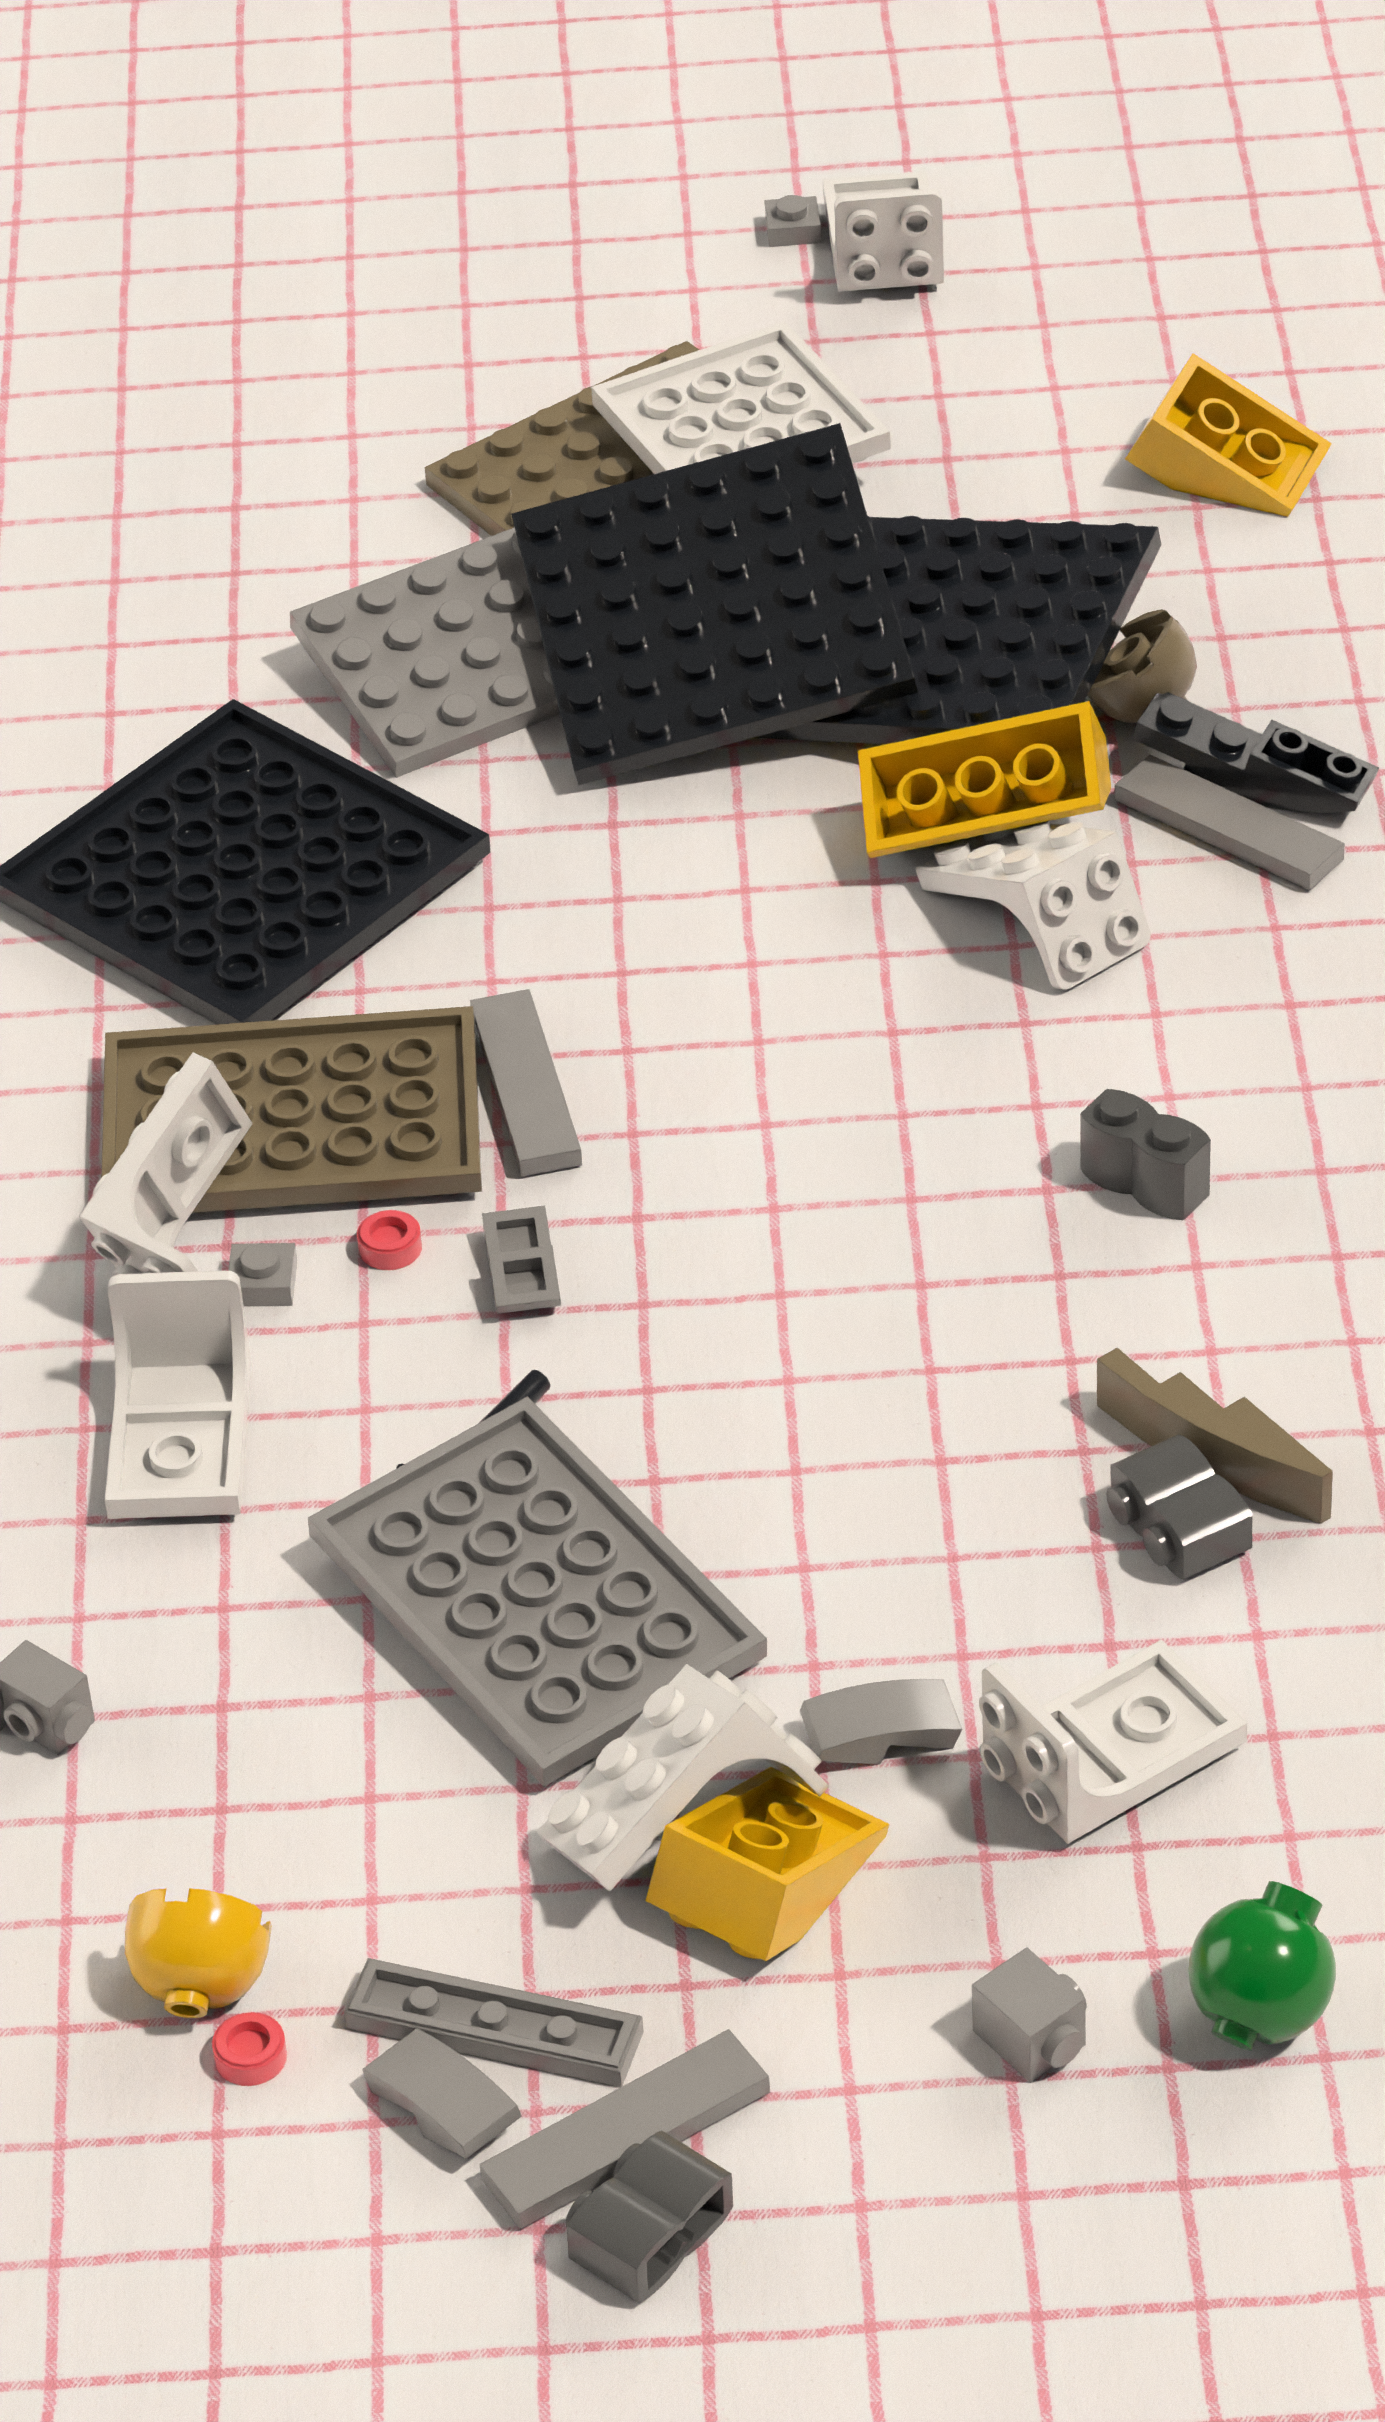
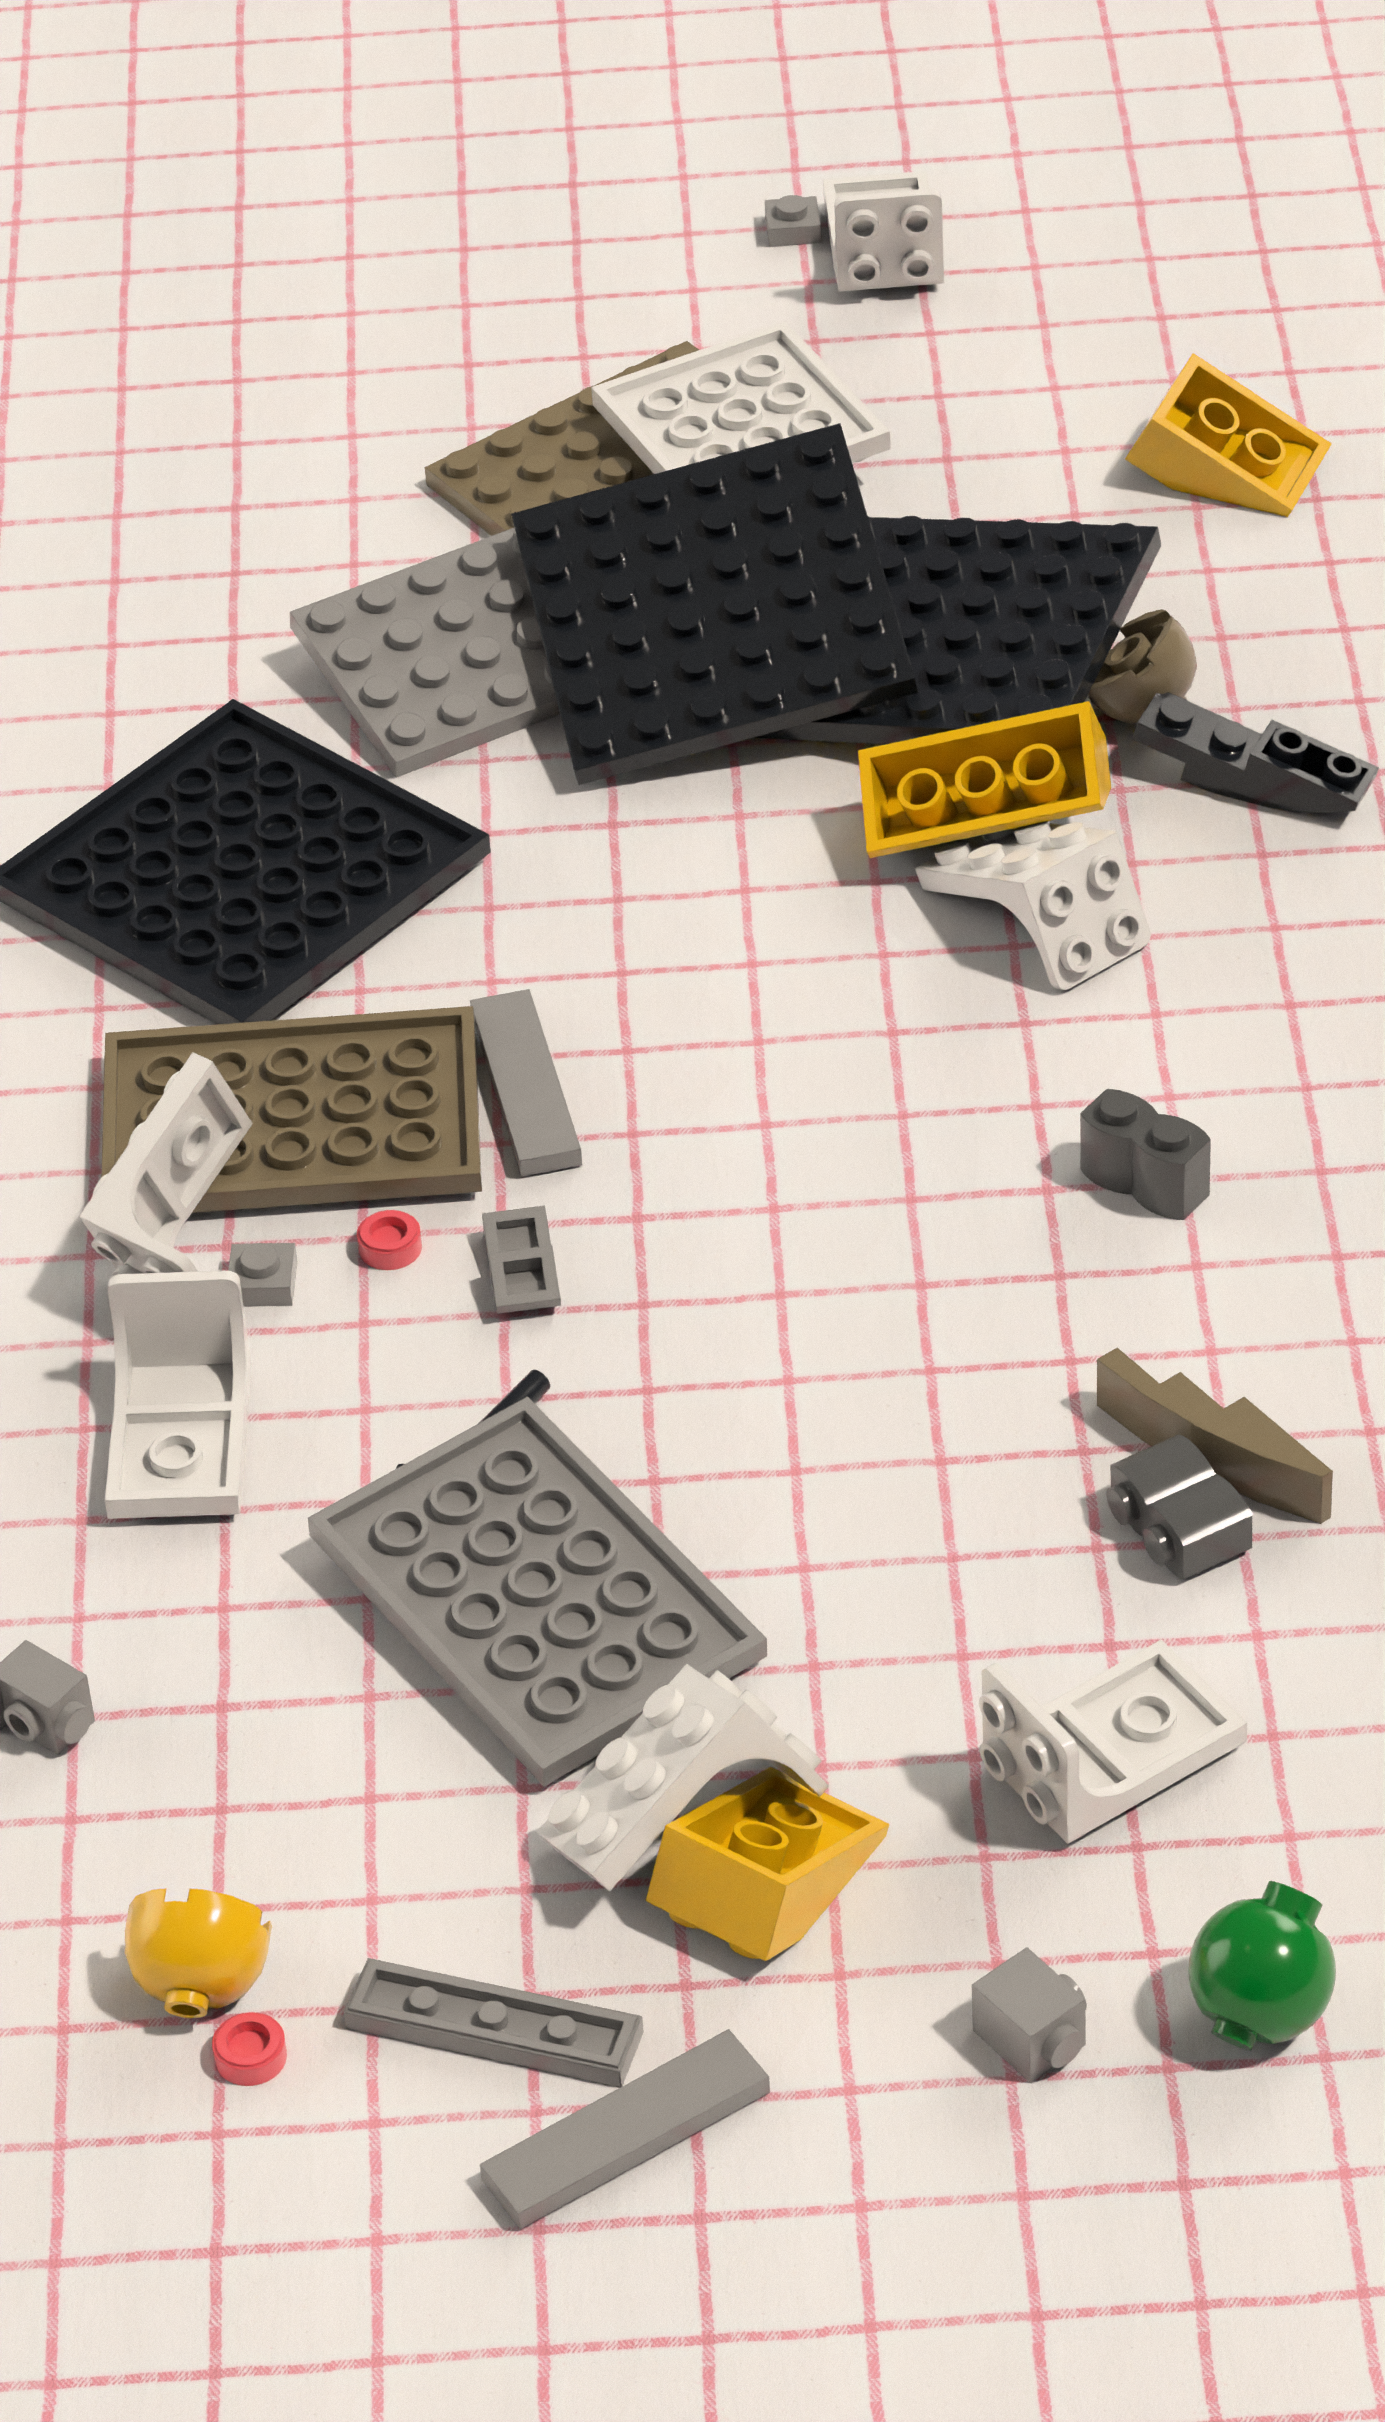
light grey slope [362,2028,522,2159] -> none
dark grey brick [566,2130,733,2303] -> none
light grey slope [799,1679,962,1764] -> none
light grey tile [1115,754,1345,891] -> none

